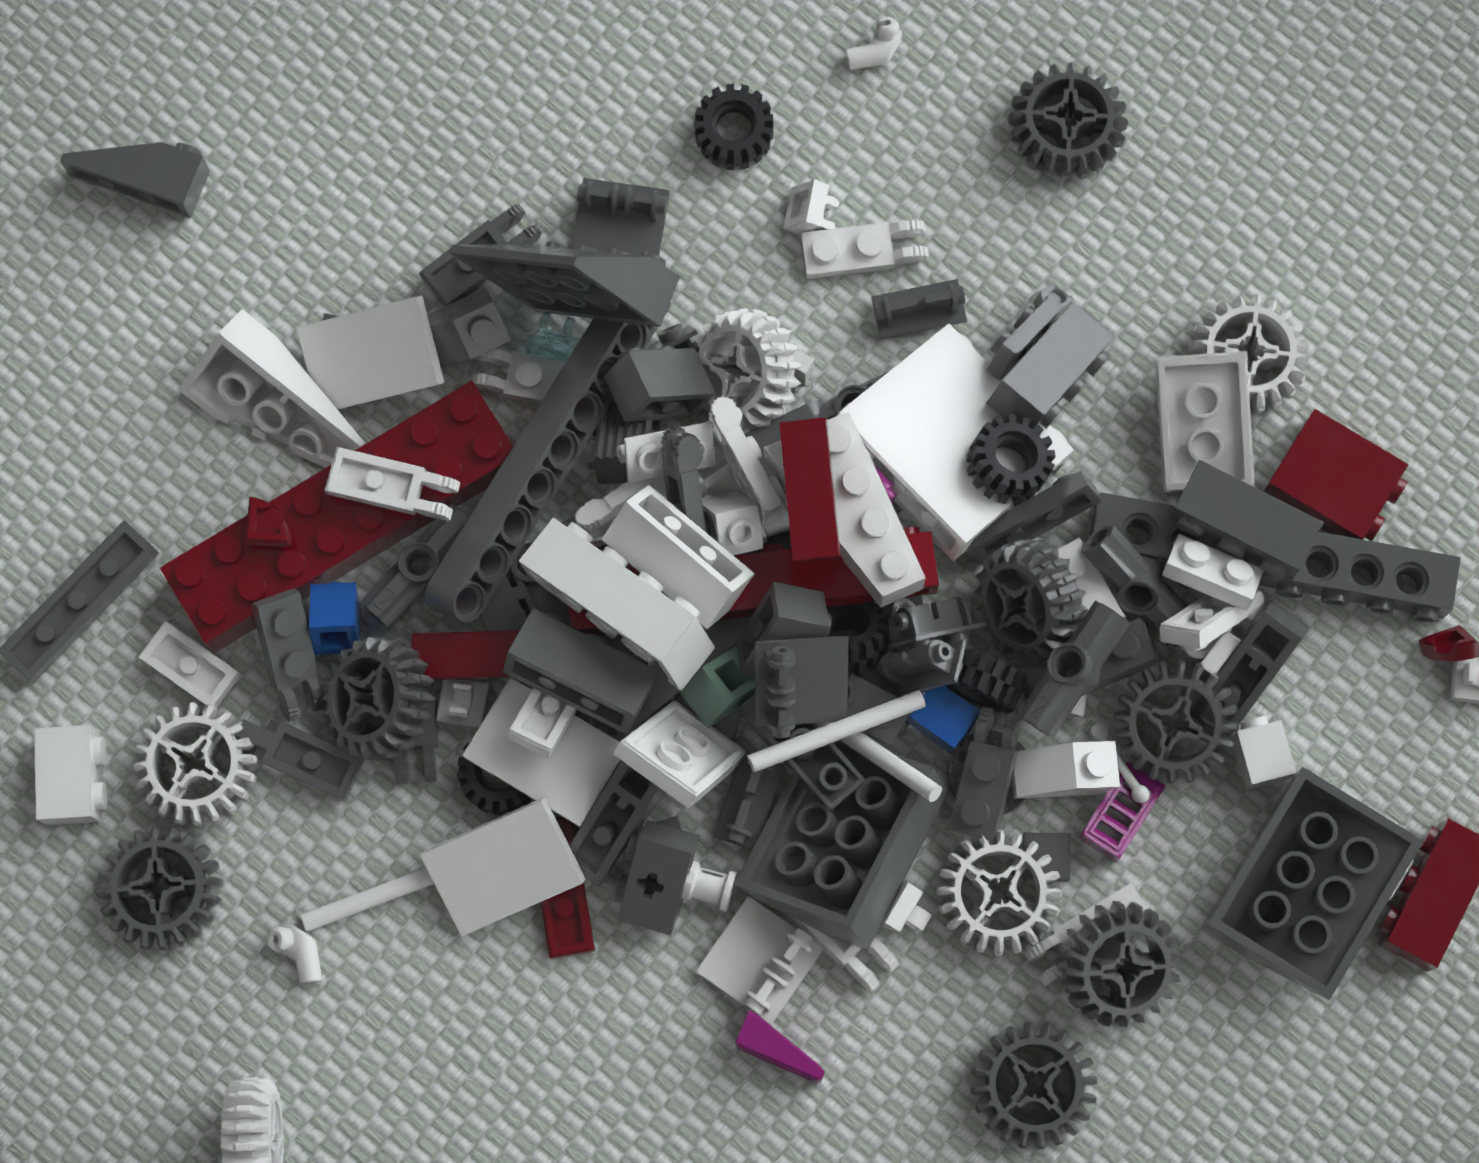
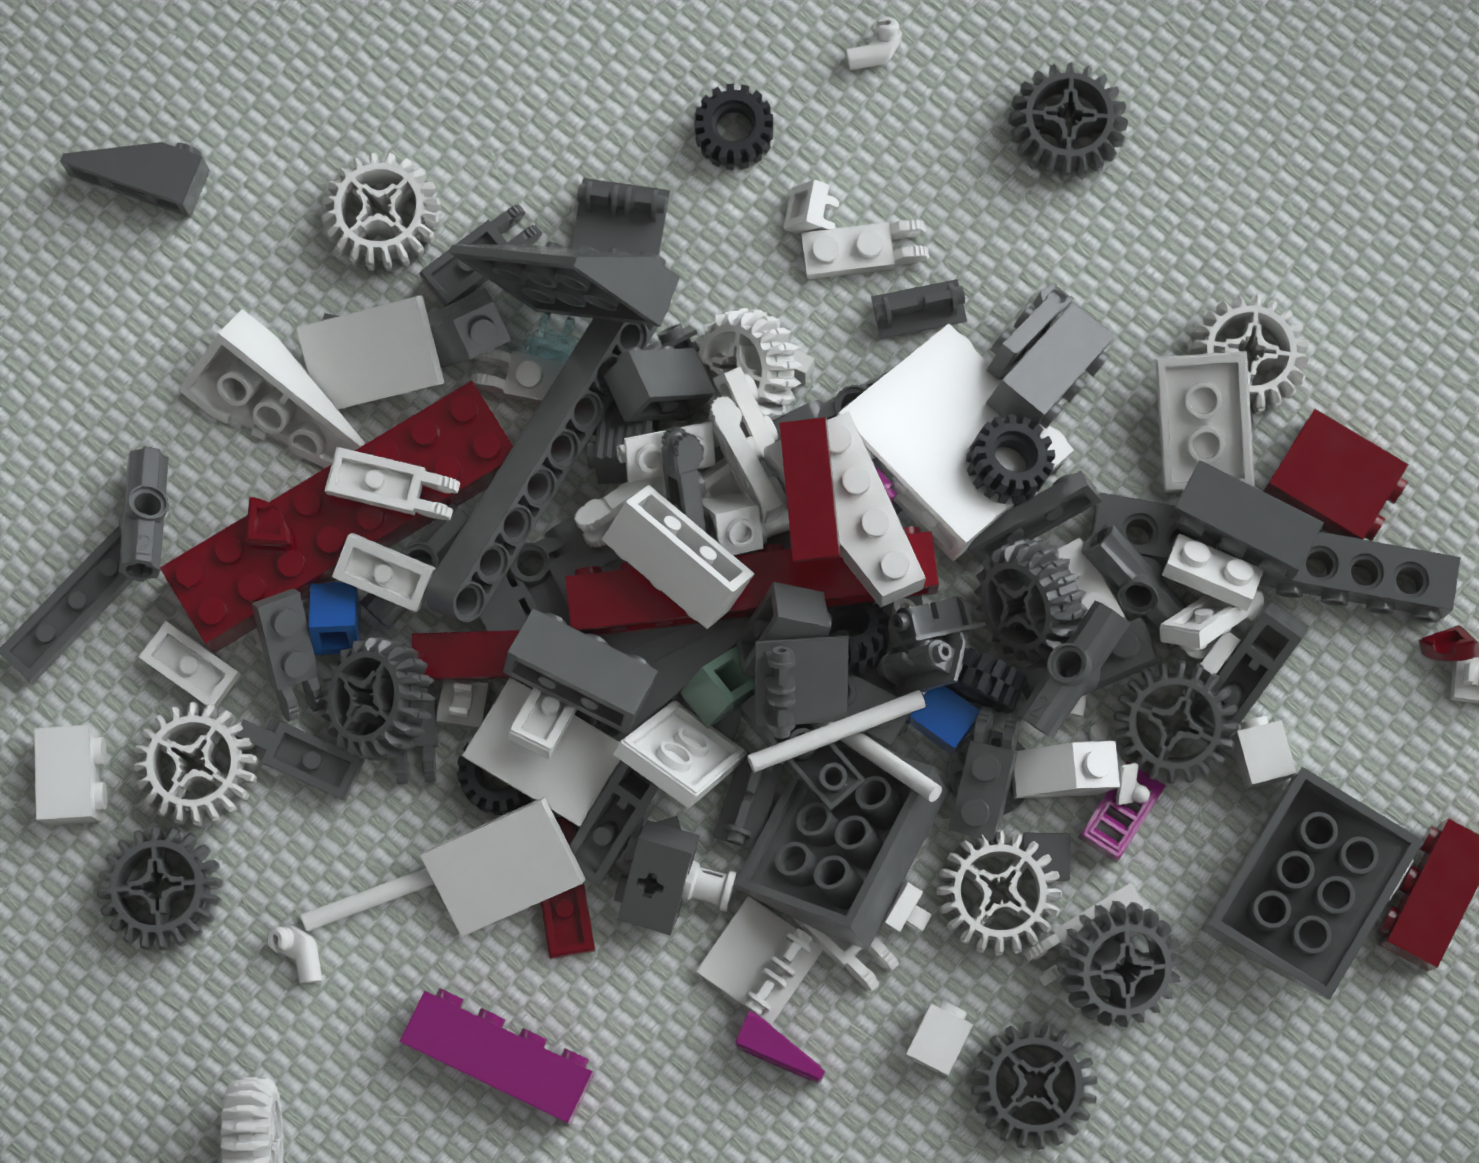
white wedge [519,518,715,691] -> none
none -> dark grey piece [118,446,169,582]
none -> white gear [321,153,441,272]
none -> white plate [332,533,436,612]
none -> magenta brick [399,988,595,1125]
none -> white plate [713,366,778,457]
none -> white brick [904,1001,973,1078]
none -> white piece [1116,763,1138,805]

